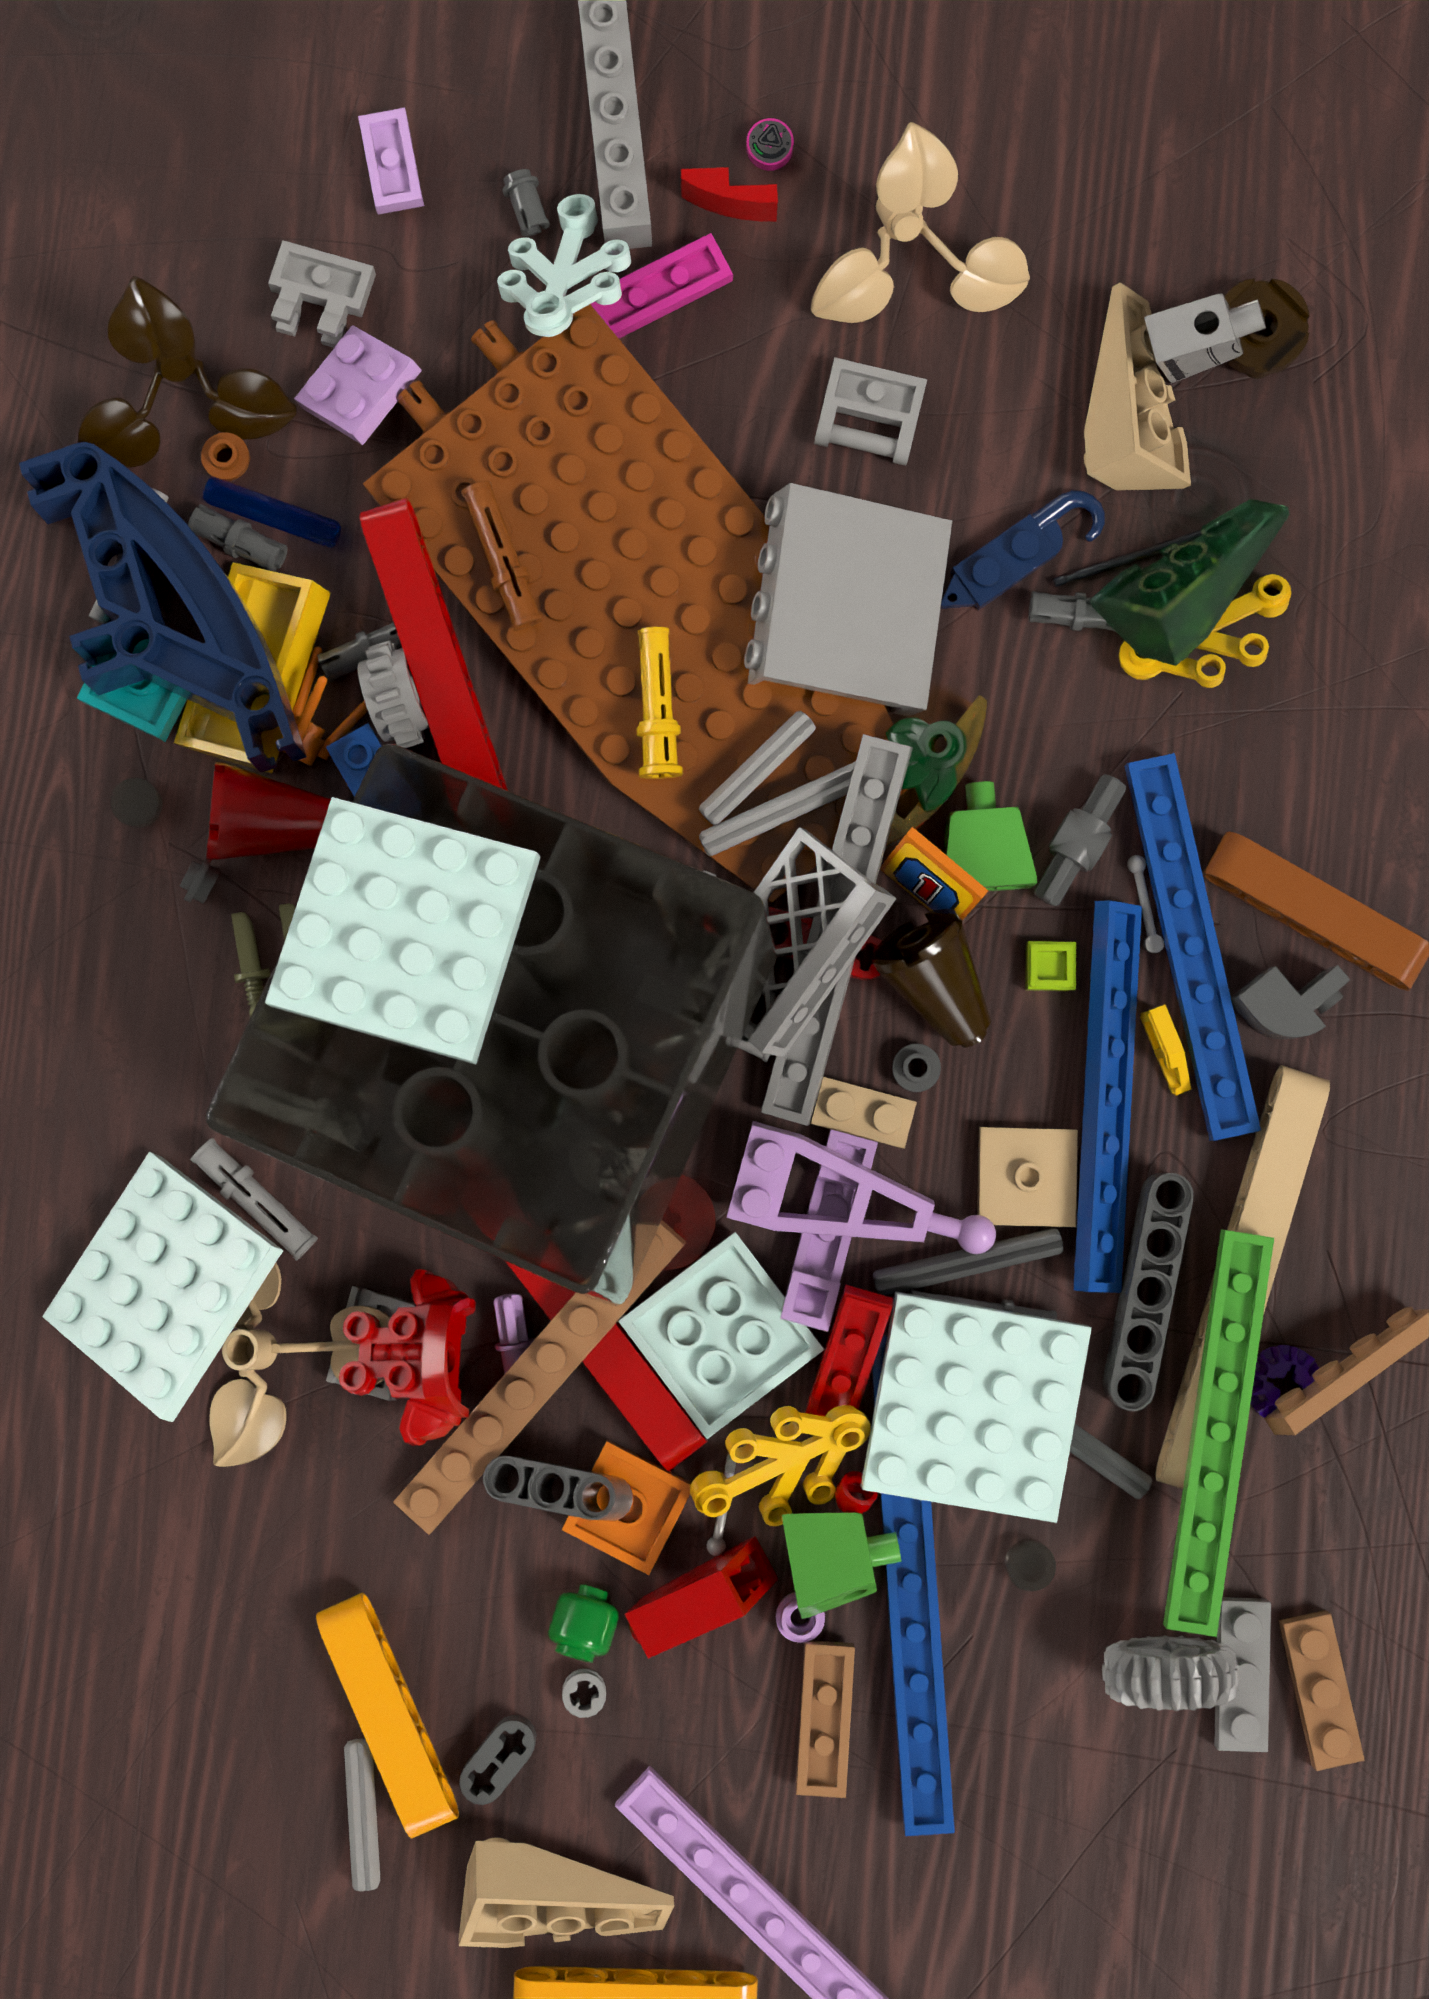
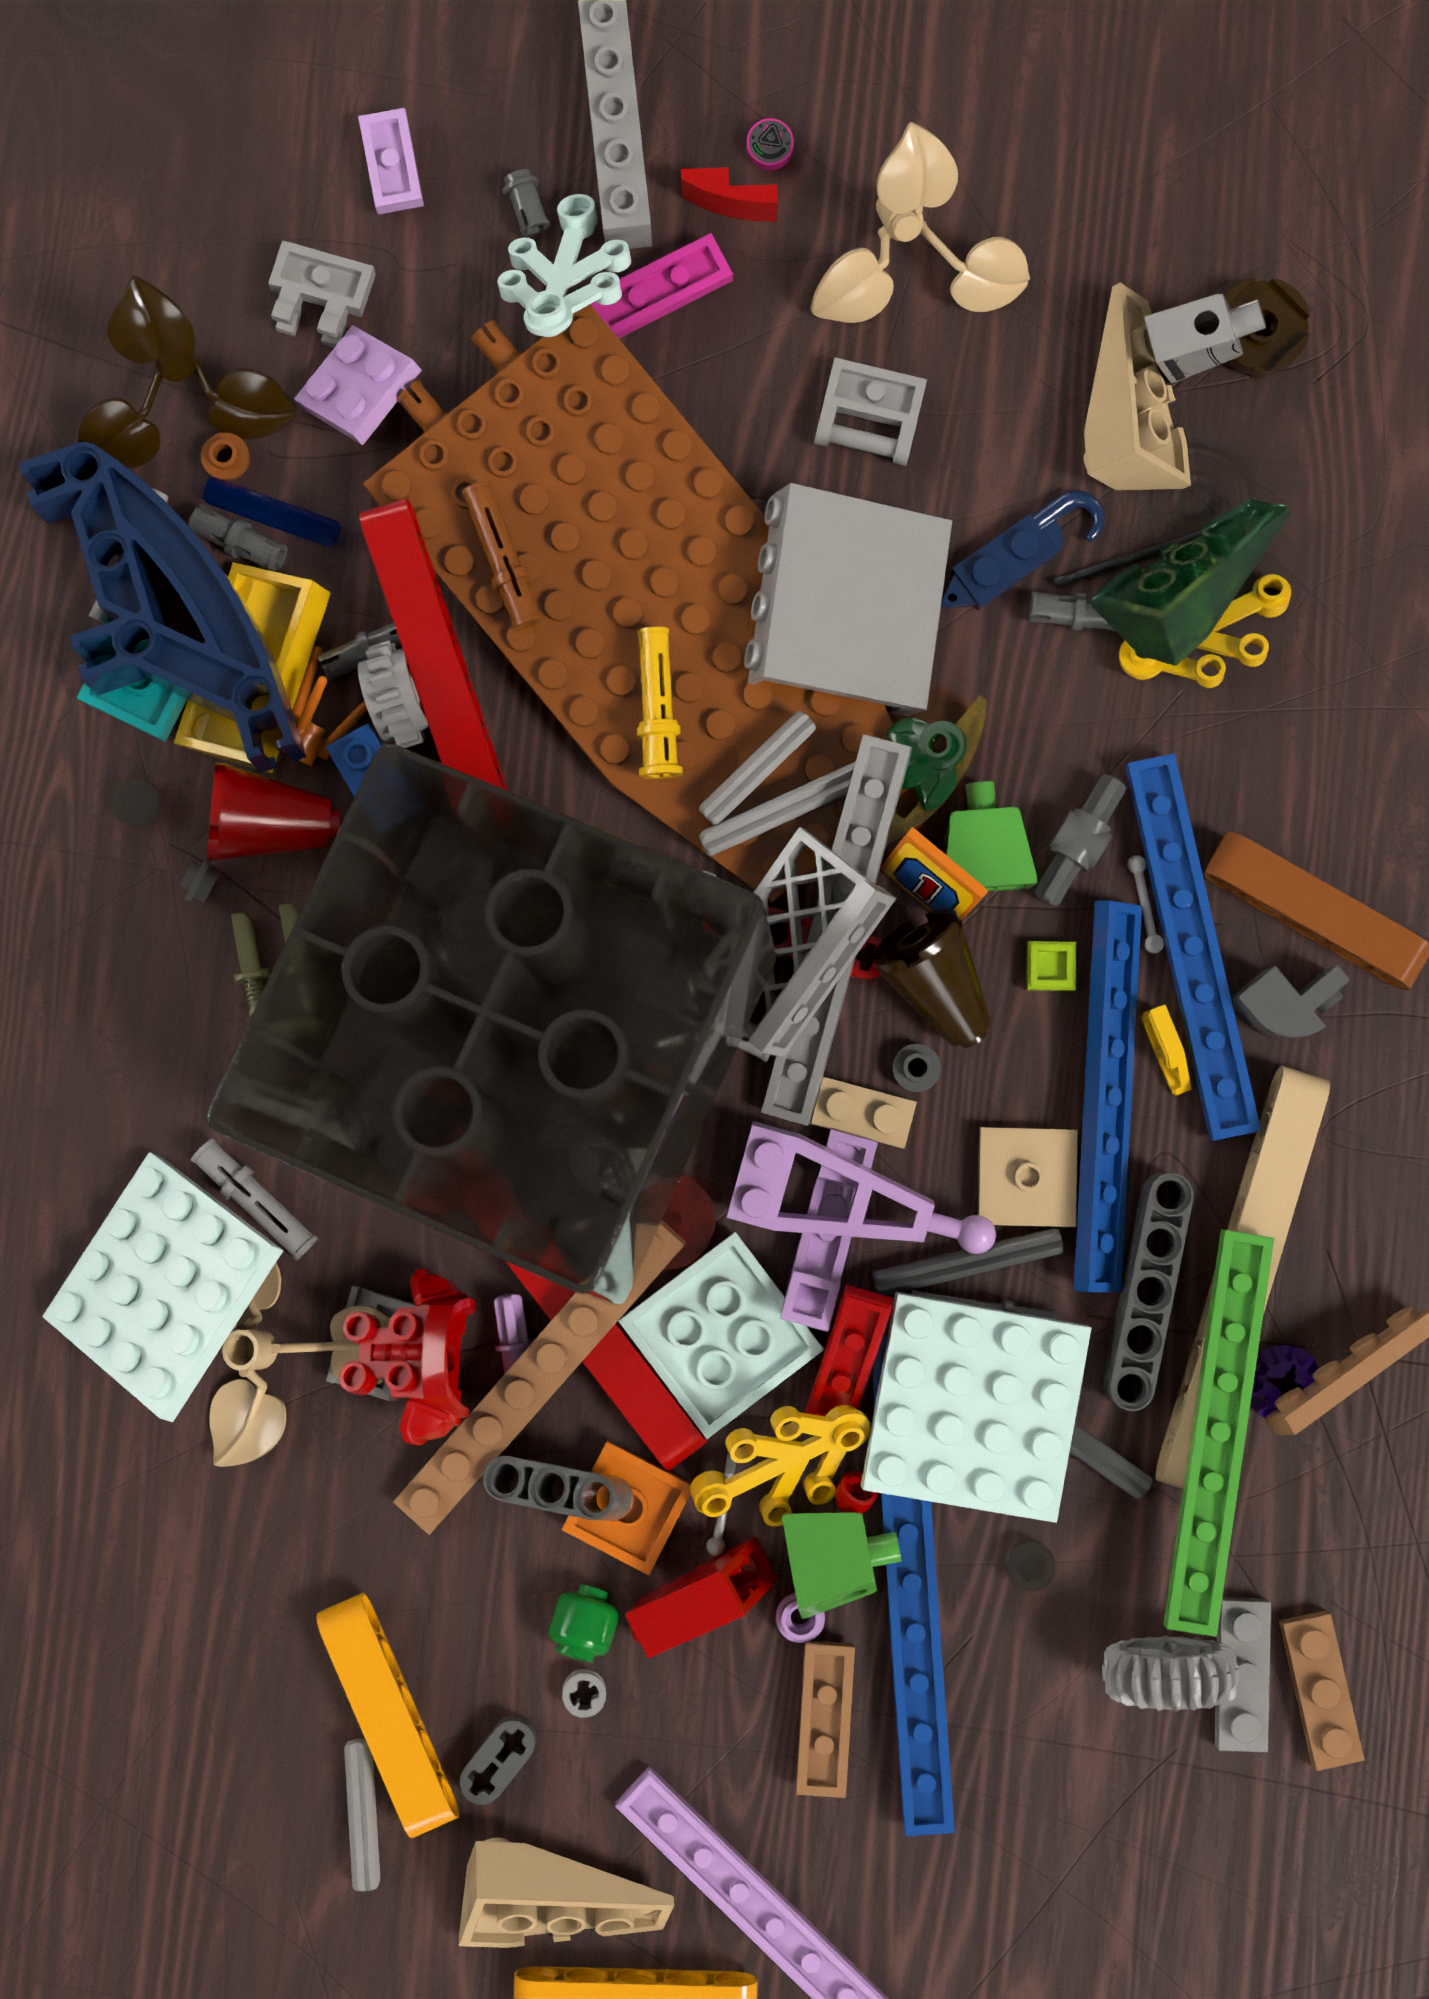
light aqua plate [265,797,540,1064] -> none

